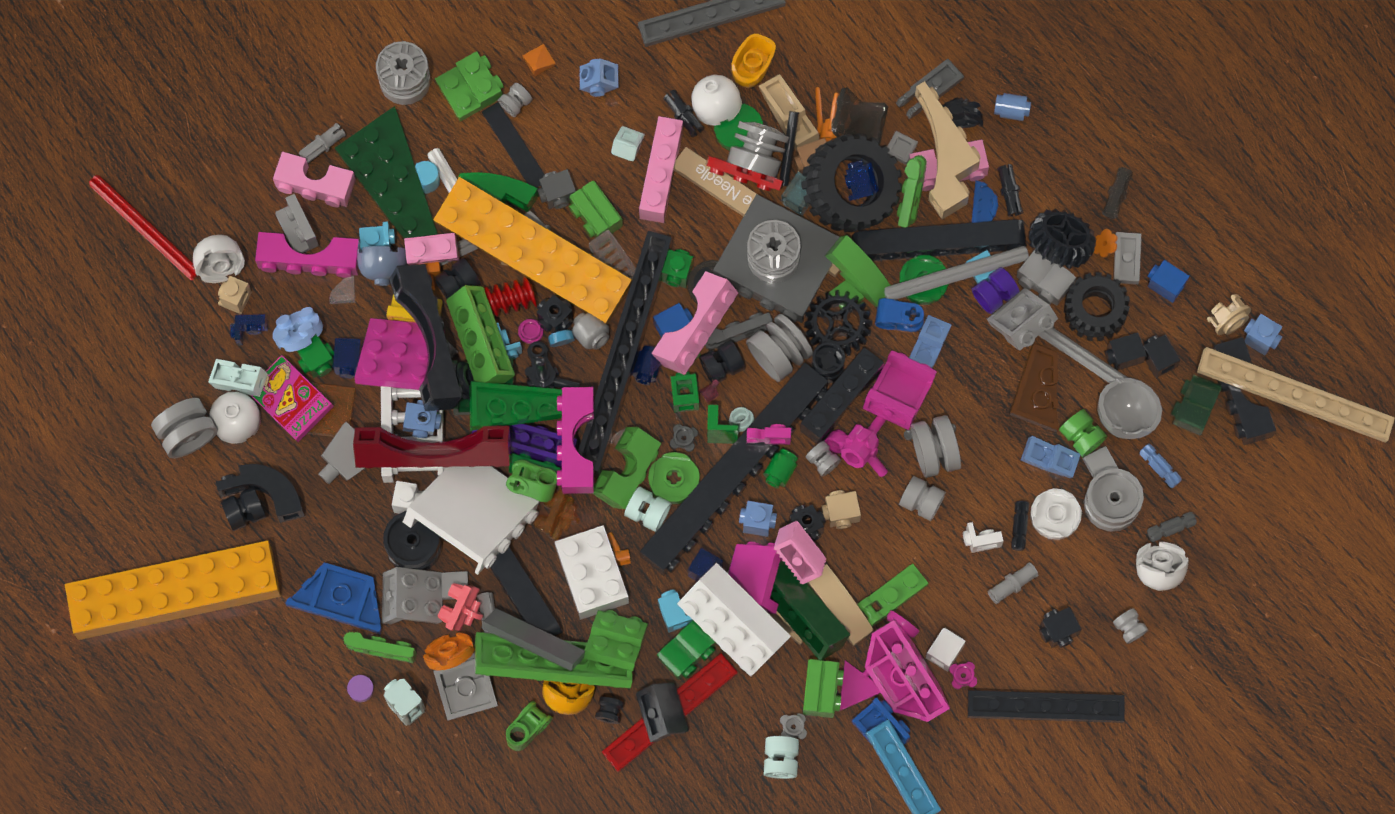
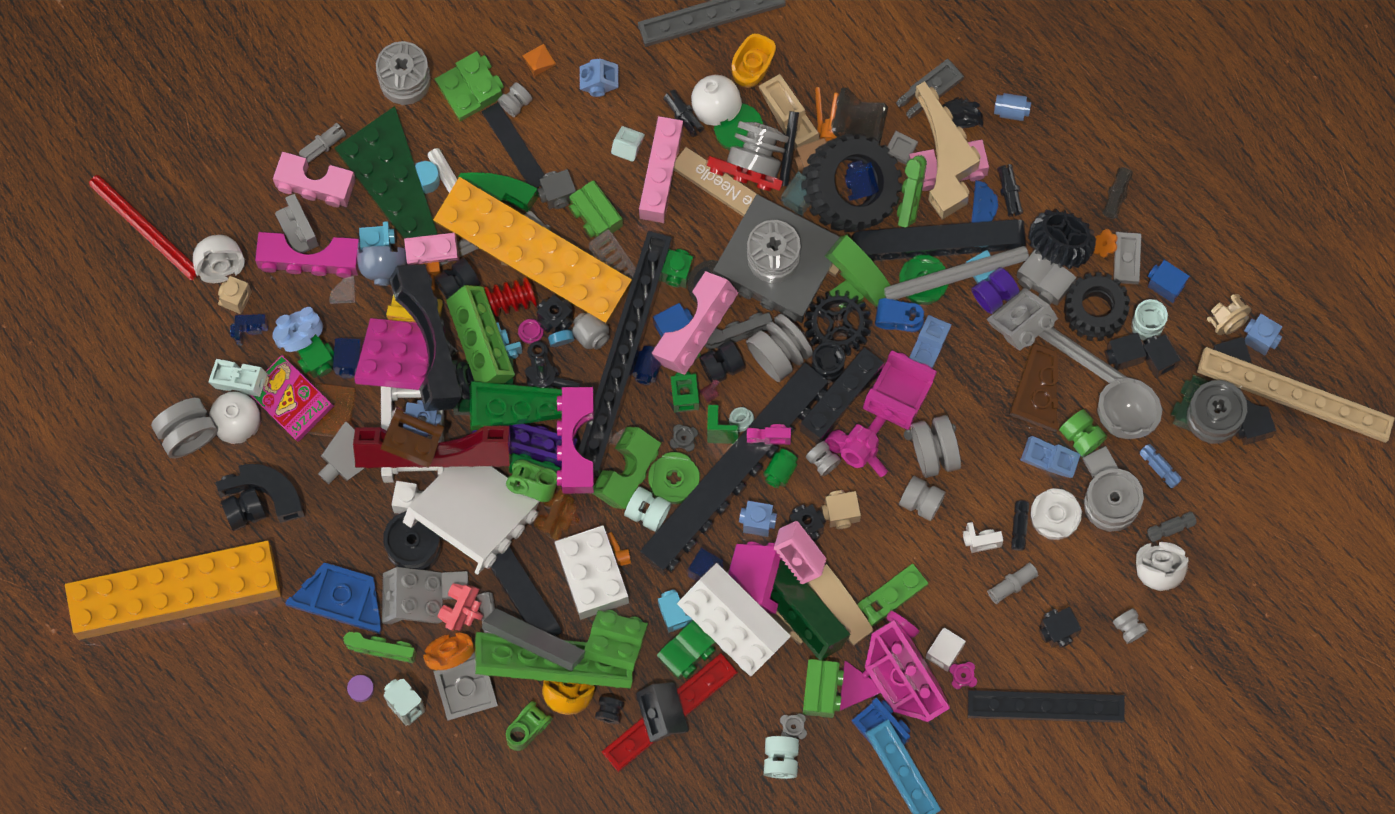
none -> reddish brown plate [381,407,444,468]
none -> light aqua wheel [1131,299,1168,341]
none -> dark grey wheel [1187,380,1247,444]

